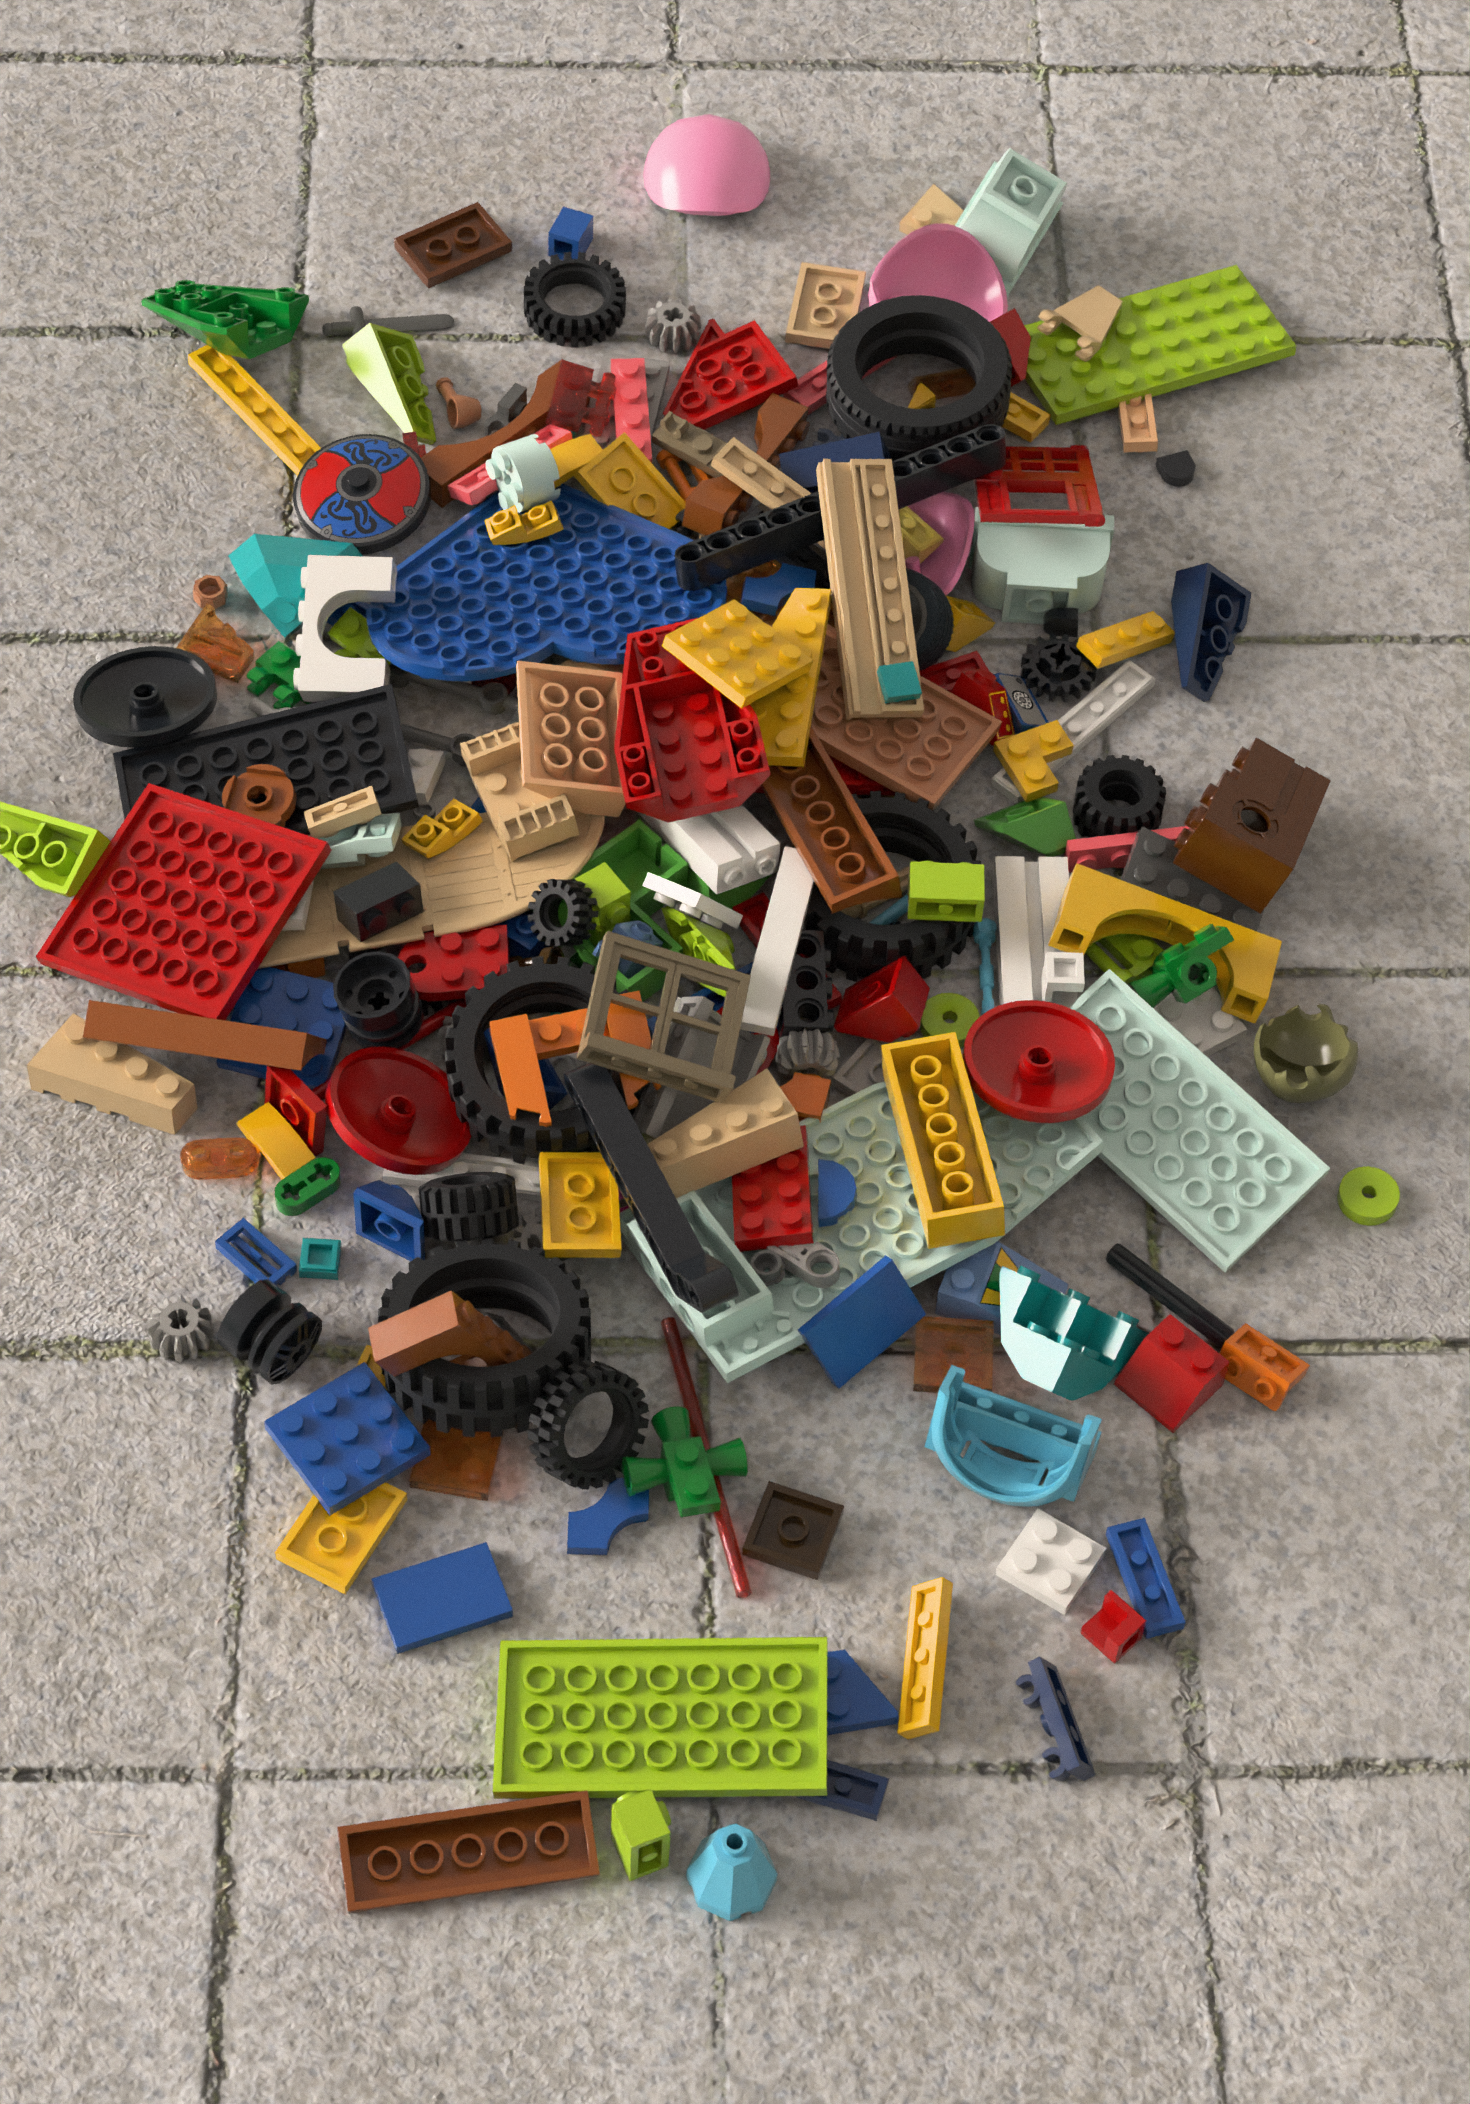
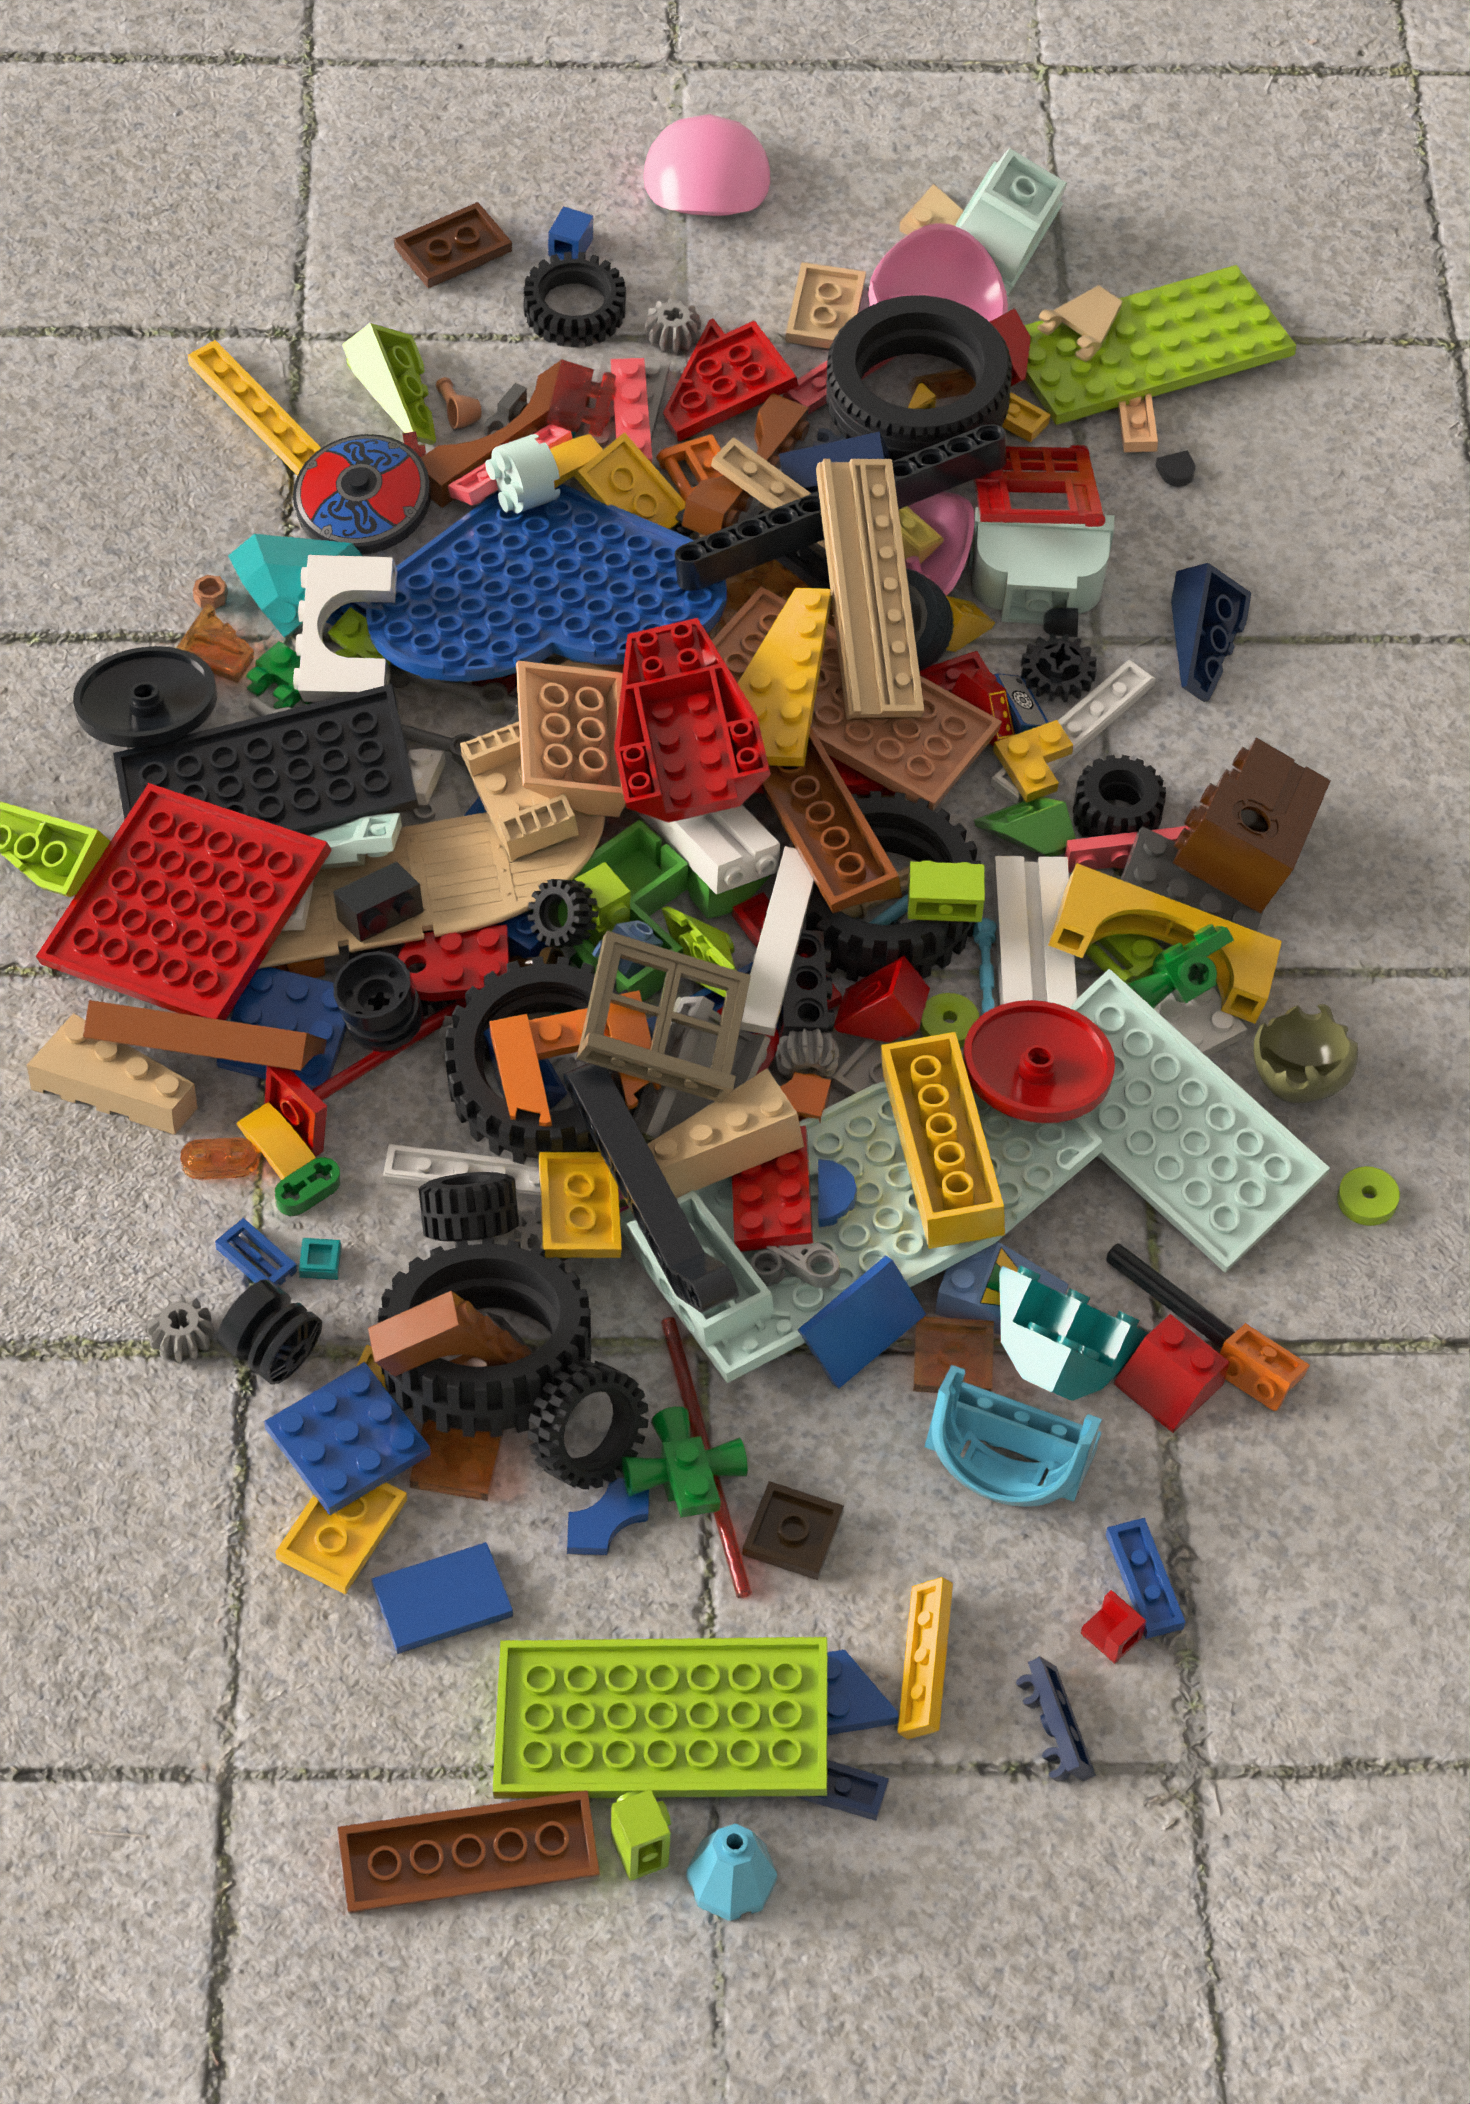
green wedge [141,280,309,359] -> none
dark orange plate [222,764,297,827] -> none
tan plate [304,786,382,839] -> none
dark grey sword [322,306,454,336] -> none
red dish [325,1047,471,1175] -> none
blue slope [353,1180,426,1261] -> none
yellow slope [401,798,483,858] -> none
yellow slope [484,500,564,545] -> none
white plate [642,872,743,929] -> none
dark tan plate [652,411,727,478] -> none
yellow plate [662,599,813,709] -> none
blue tile [741,563,816,616] -> none
teal tile [877,661,922,703] -> none
white plate [995,1508,1106,1615] -> none
white panel [1041,952,1085,1002] -> none
yellow plate [1076,611,1175,669] -> none

